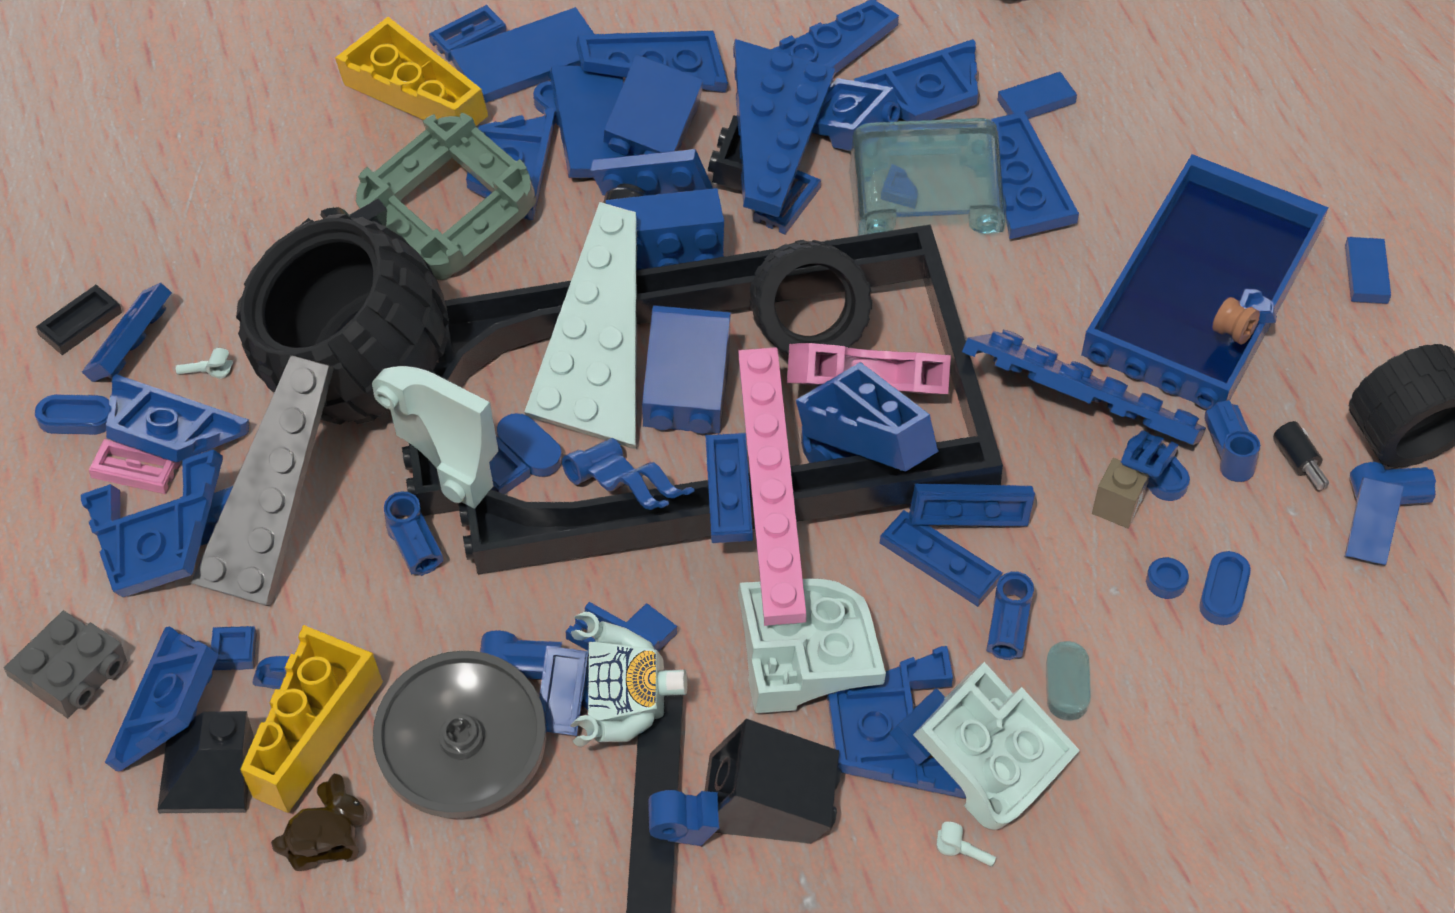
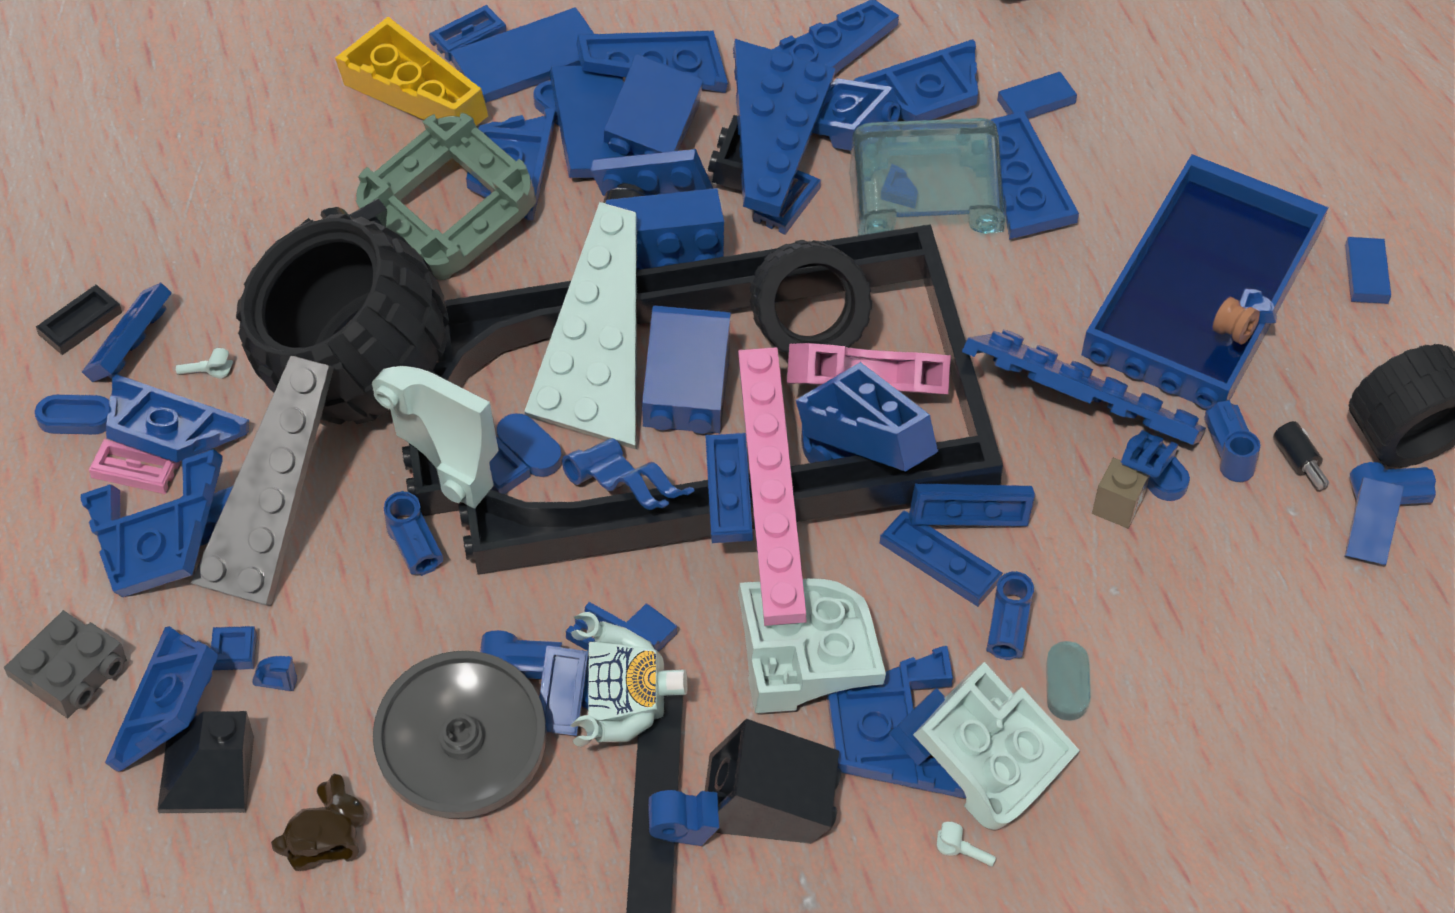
yellow wedge [240,625,383,813] -> none
blue tile [1146,557,1189,599] -> none
blue tile [1199,551,1251,625] -> none

